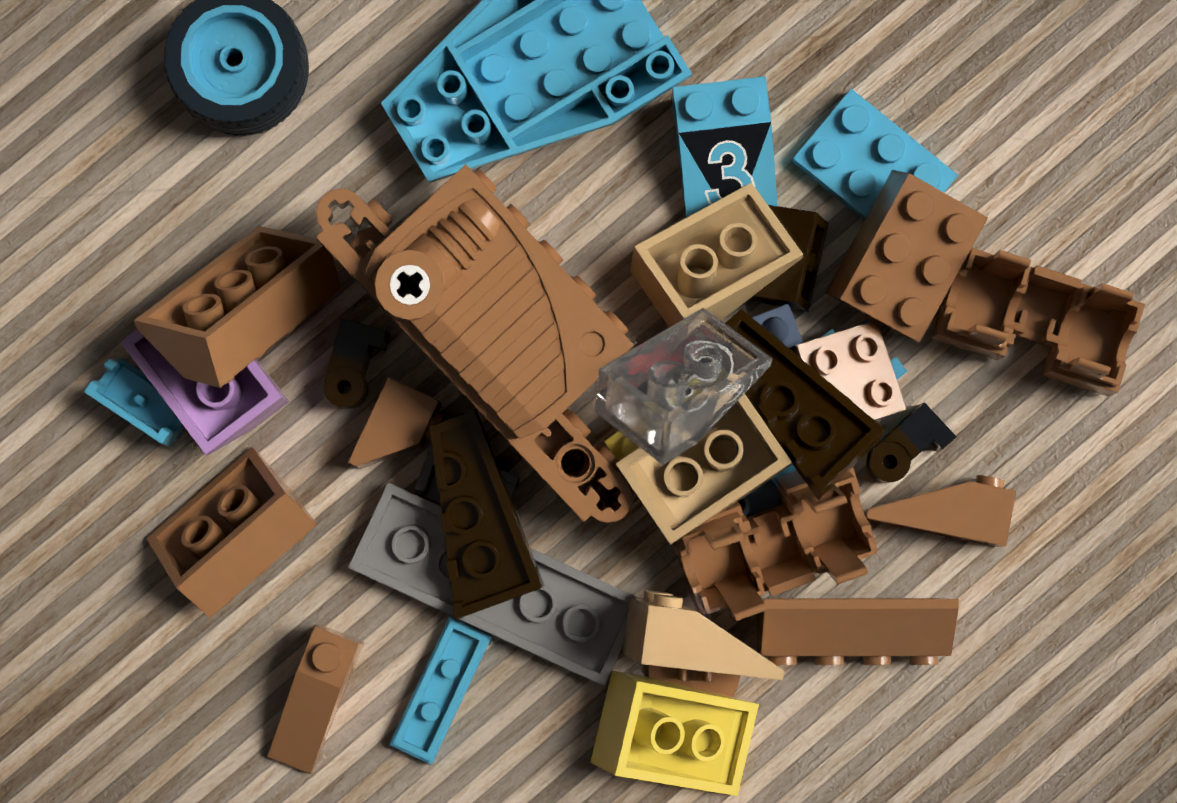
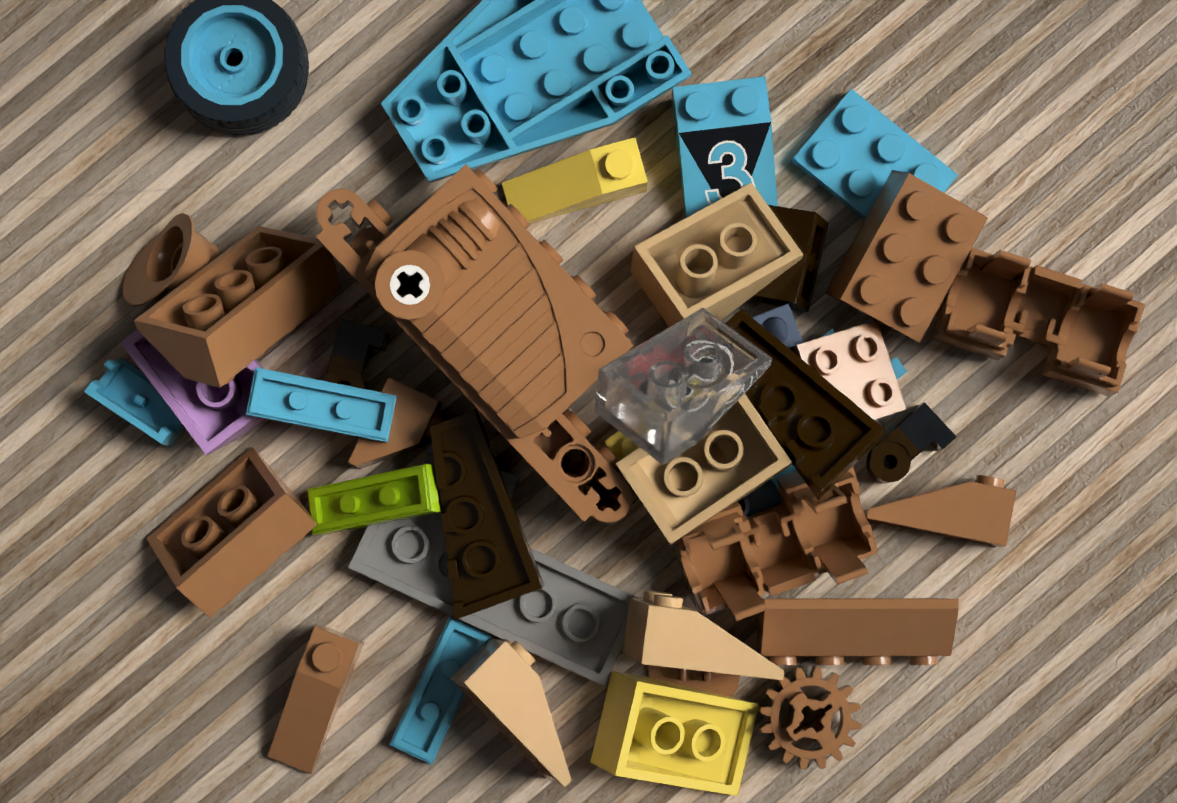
none -> medium nougat piece [123,213,219,306]
none -> medium azure tile [246,367,397,443]
none -> lime tile [307,464,440,536]
none -> tan slope [450,638,572,787]
none -> light yellow slope [502,137,648,223]
none -> medium nougat gear [758,666,862,770]

